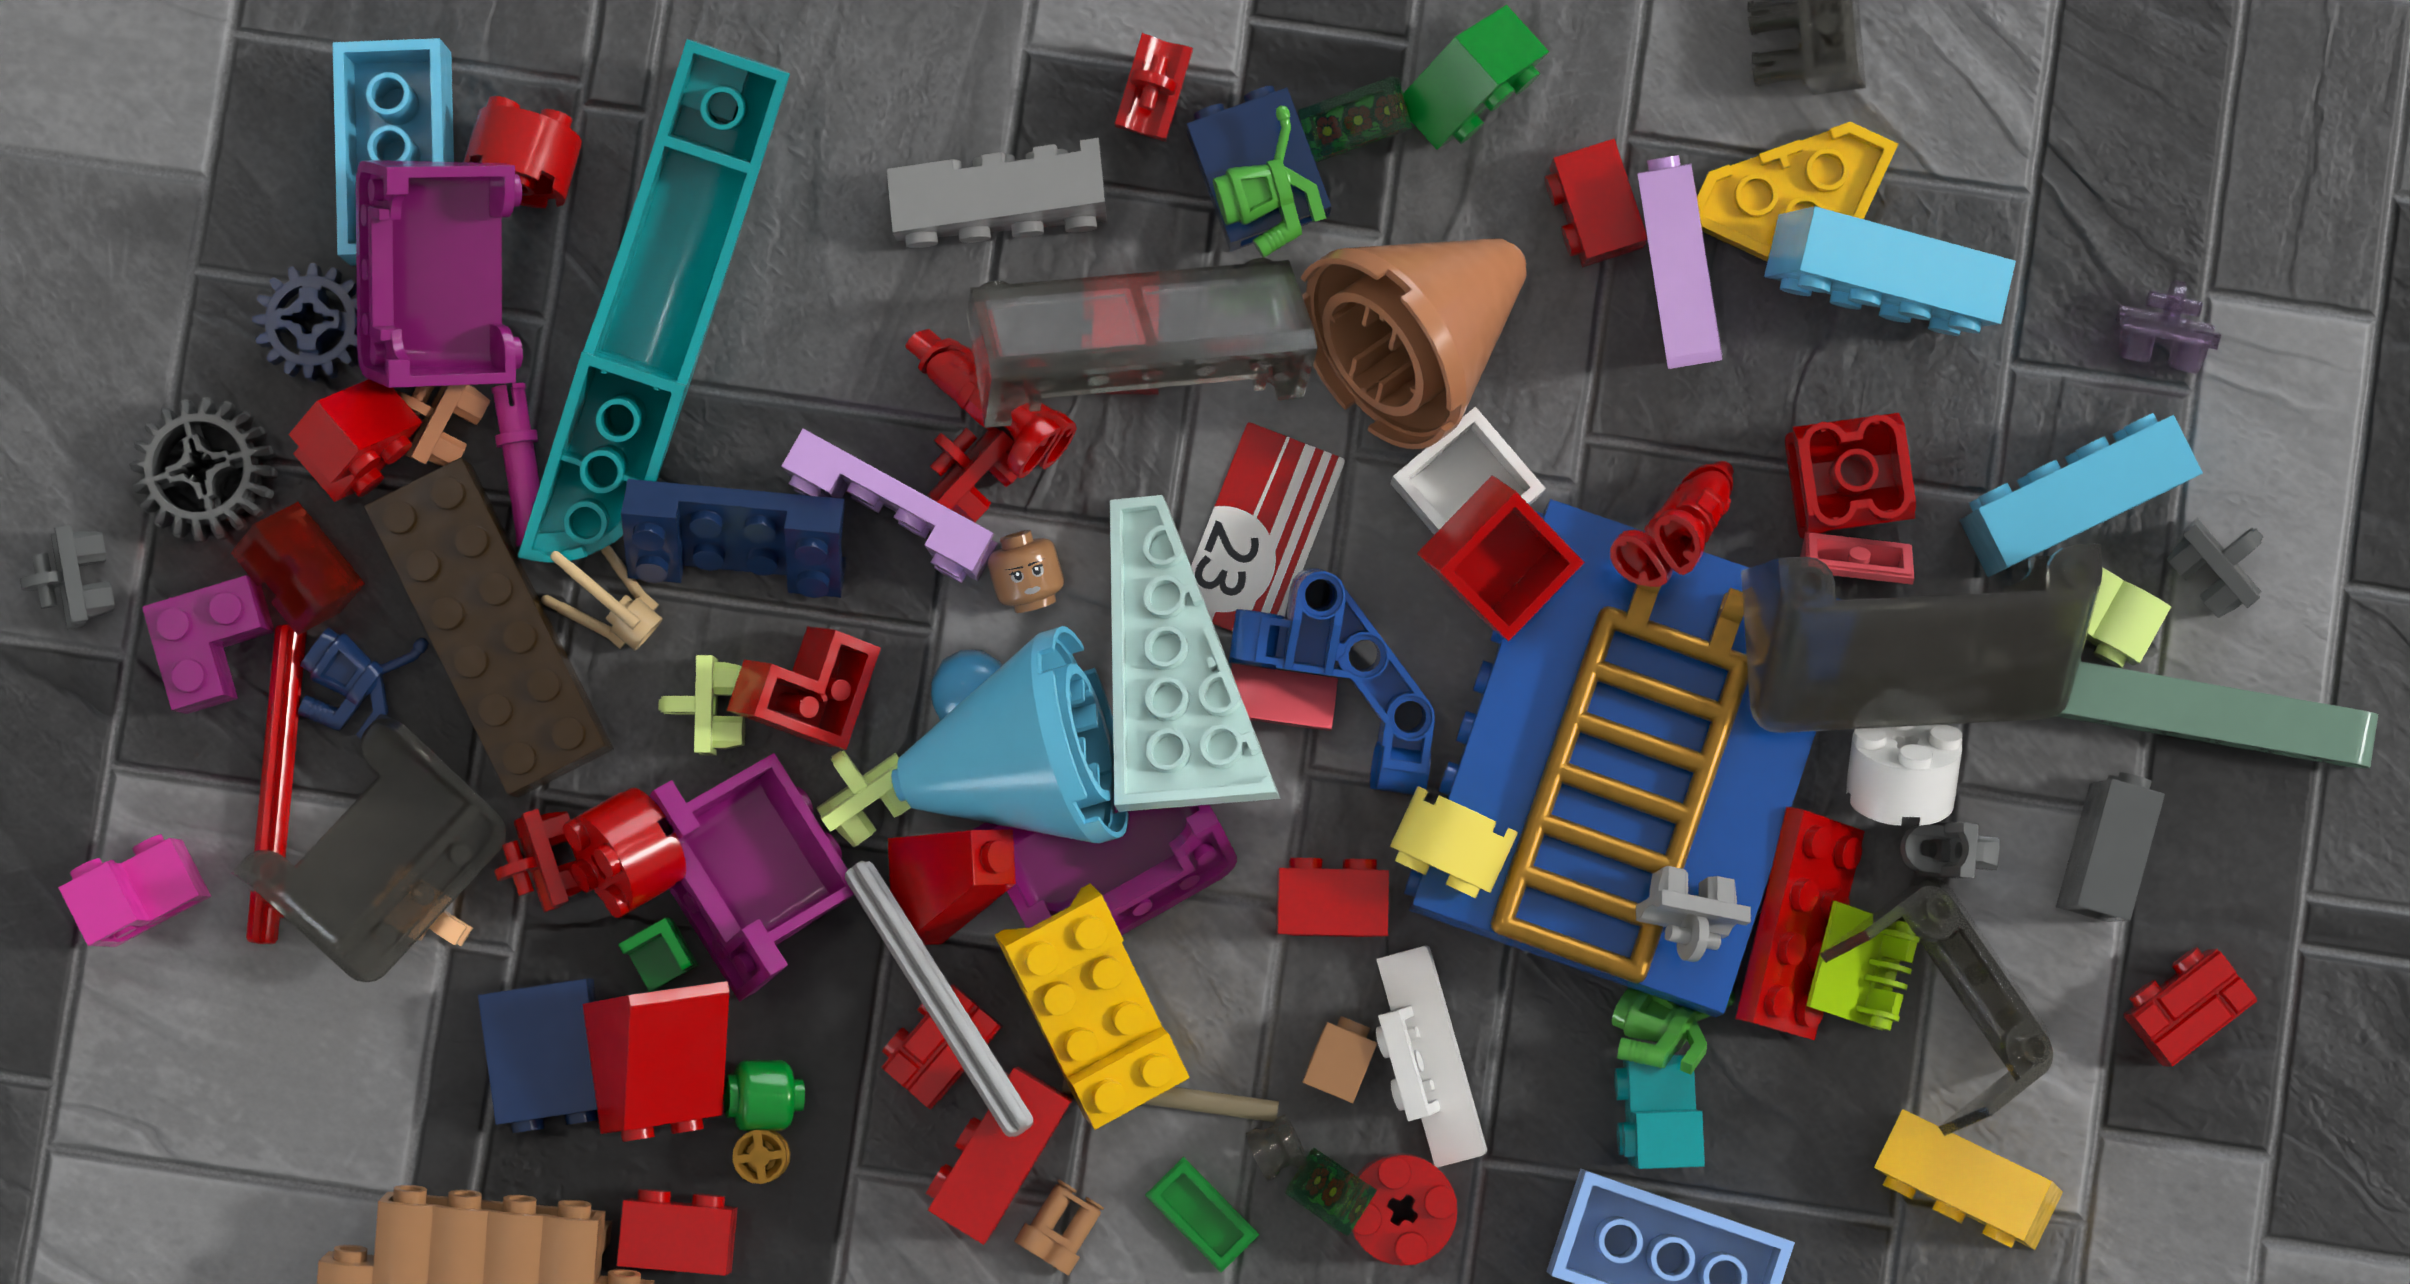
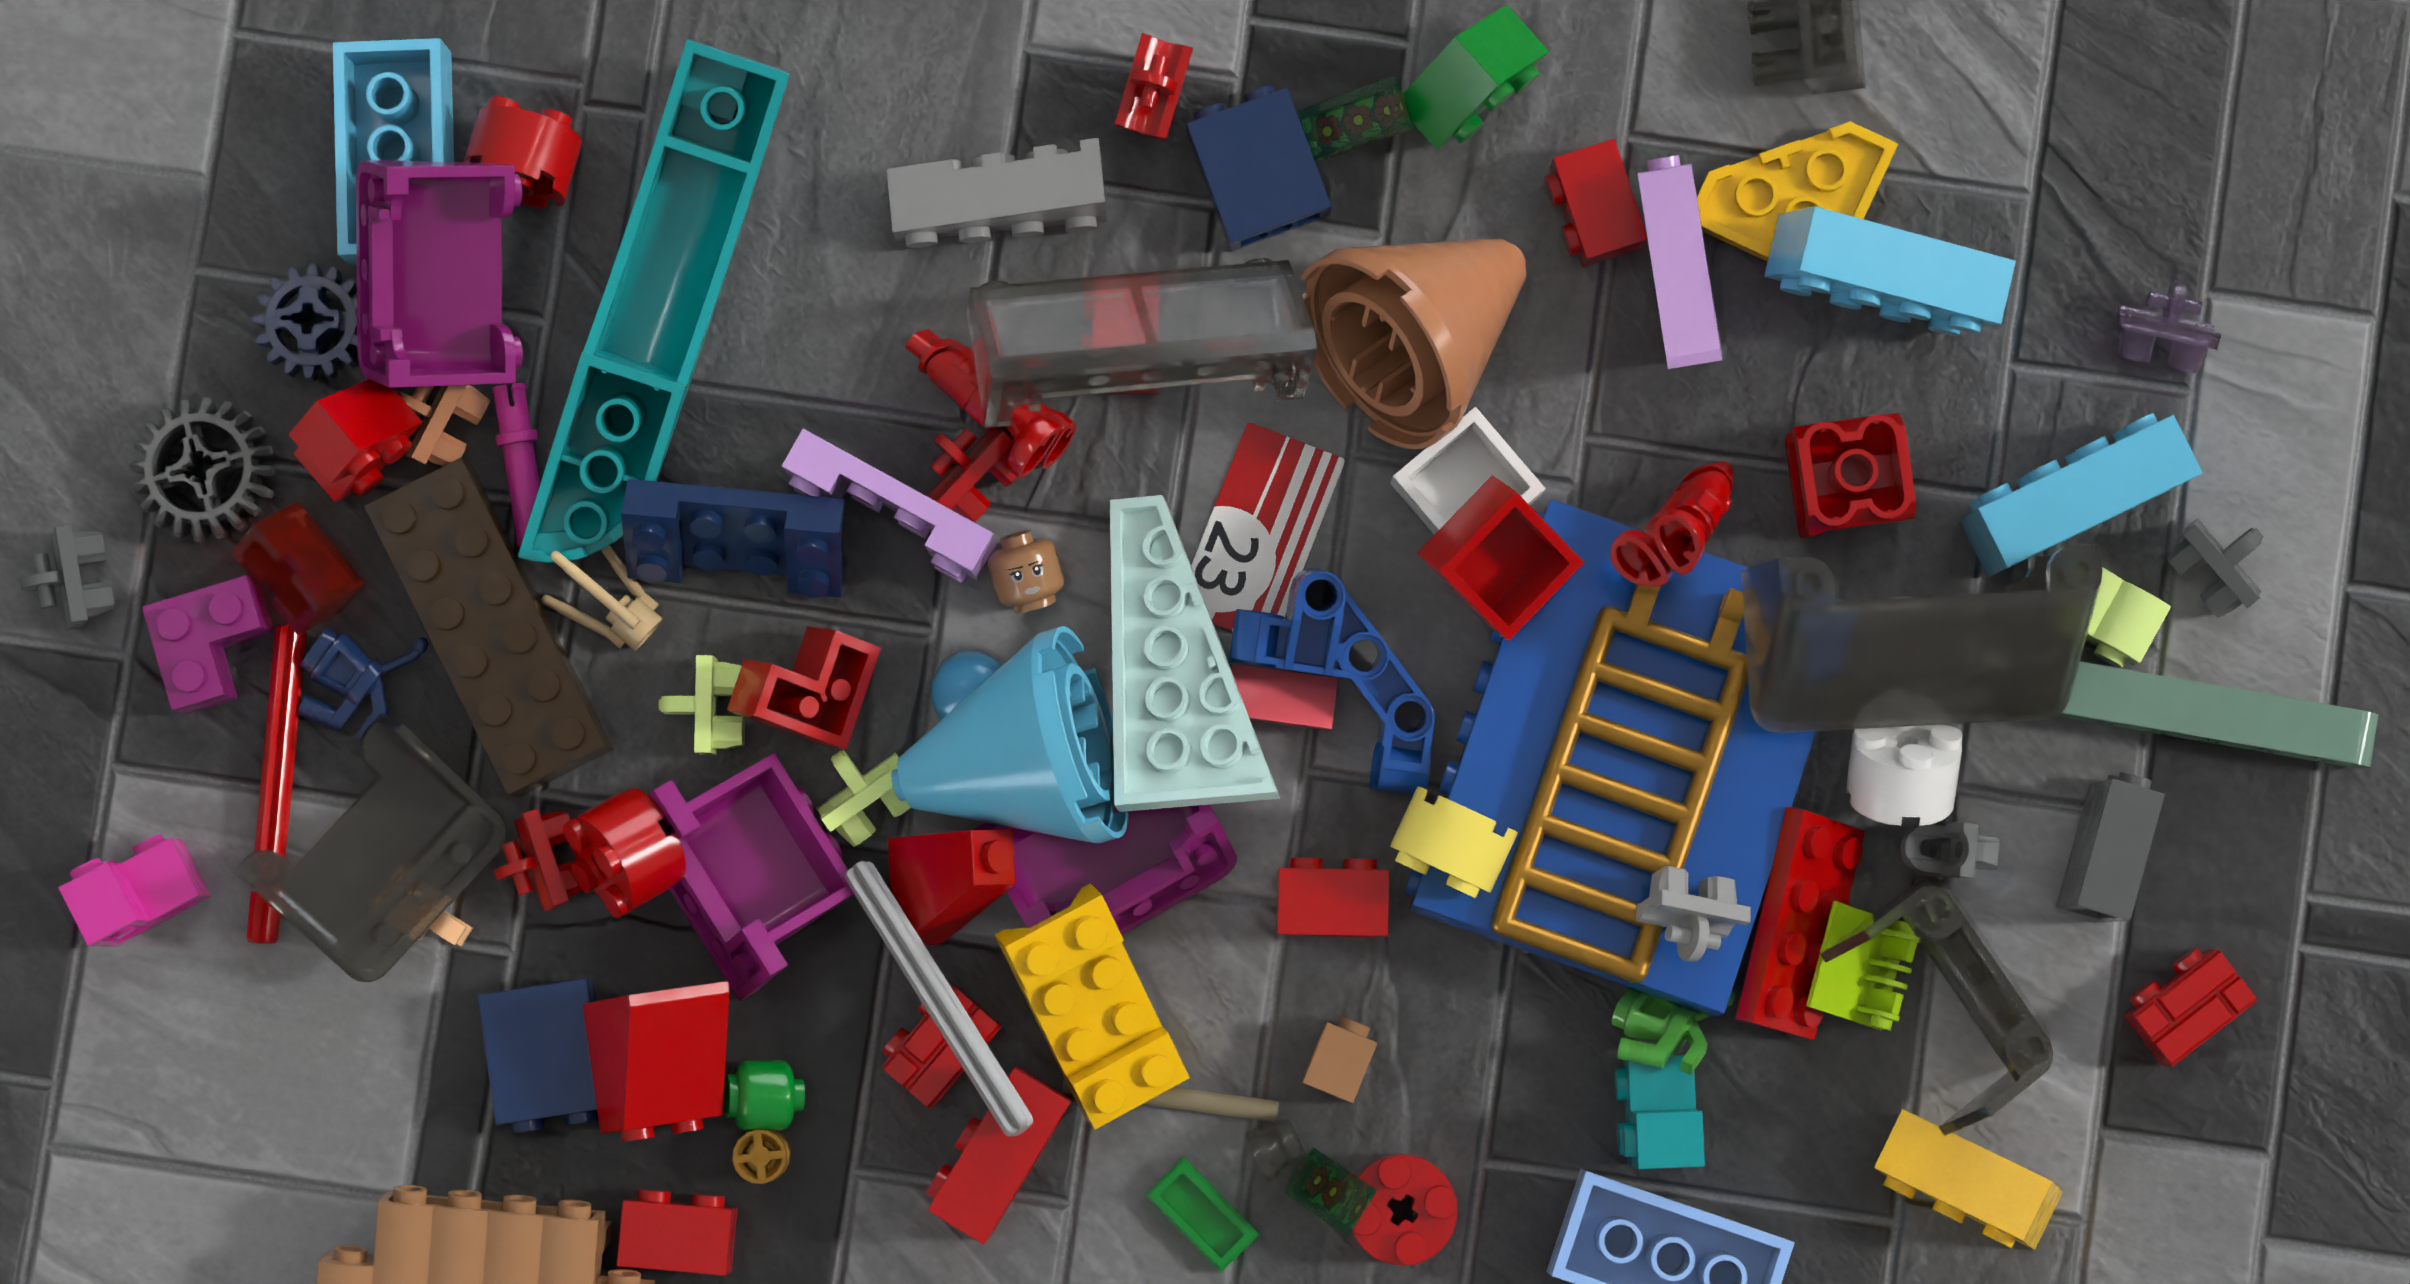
green panel [618,918,699,992] -> none
medium nougat piece [1014,1180,1104,1276] -> none
bright green piece [1213,105,1326,258] -> none
white bracket [1376,945,1487,1168] -> none
coral slope [1800,532,1914,585] -> none

